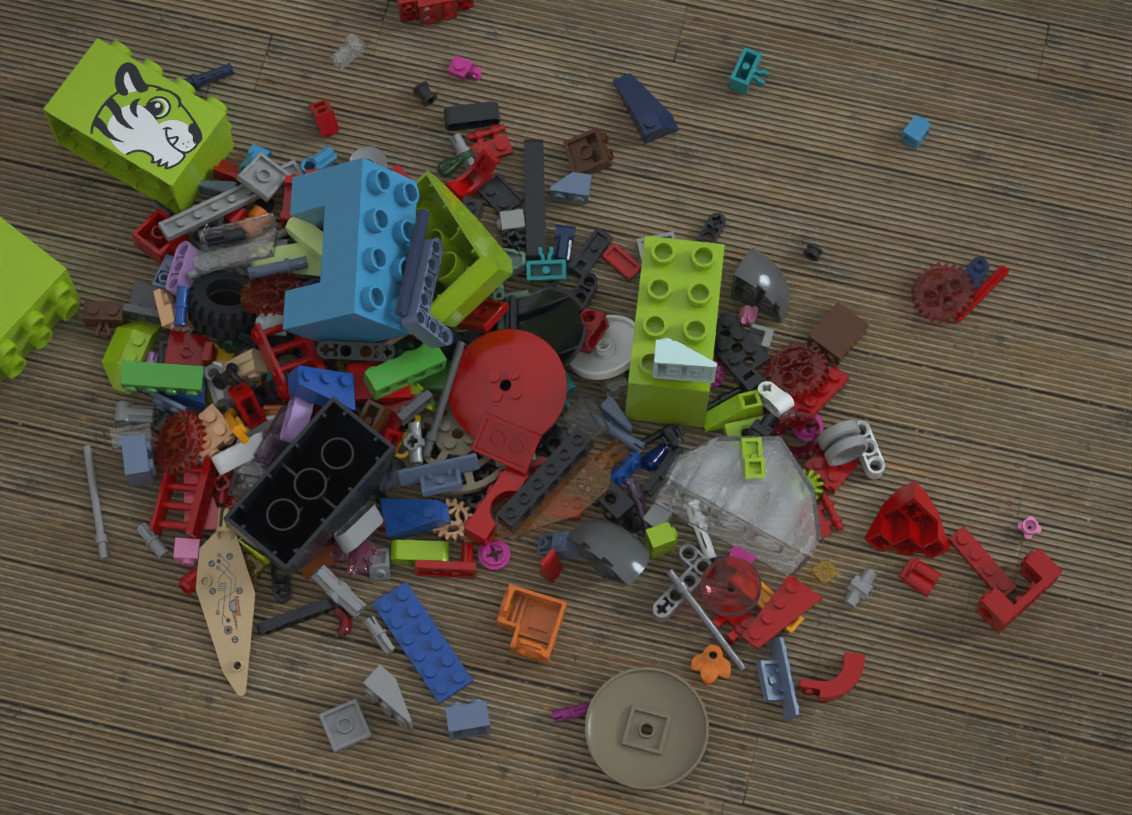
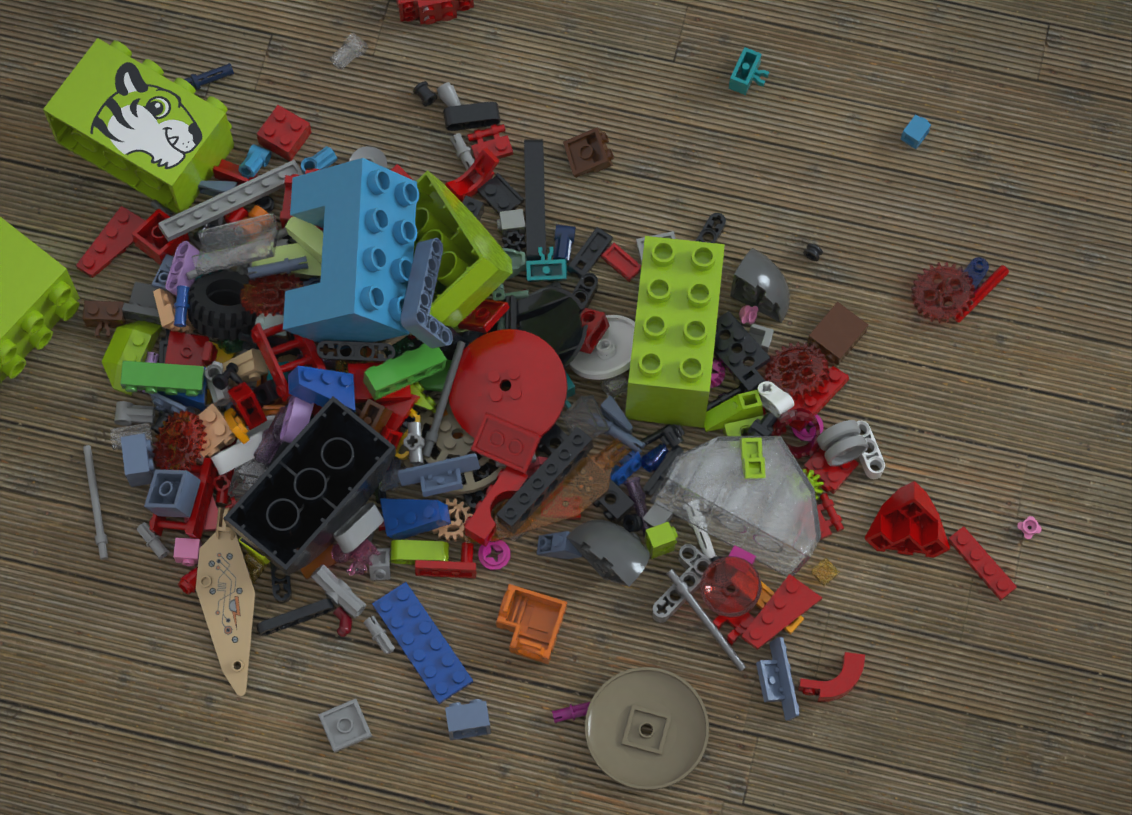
black axle [206,228,246,246] -> none
light grey plate [236,152,291,202] -> none
red slope [309,99,340,137] -> none
light grey slope [363,665,414,732] -> none
dark blue axle [395,209,430,317] -> none
dark grey plate [397,389,433,427] -> none
clear green piece [437,148,475,177] -> none
dark pink plate [447,55,482,80] -> none
red slope [540,549,563,583] -> none
sand blue slope [550,172,592,204] -> none
dark blue wedge [613,73,679,144] -> none
light aqua slope [652,338,717,383] -> none
orange plate [690,645,731,685] -> none
light grey axle [843,568,877,608] -> none
red piece [899,557,942,597] -> none
red plate [976,548,1063,634] -> none
none -> red wing [76,206,145,278]
none -> sand blue brick [144,469,201,518]
none -> red brick [257,105,312,162]
none -> light grey cone [437,82,461,107]

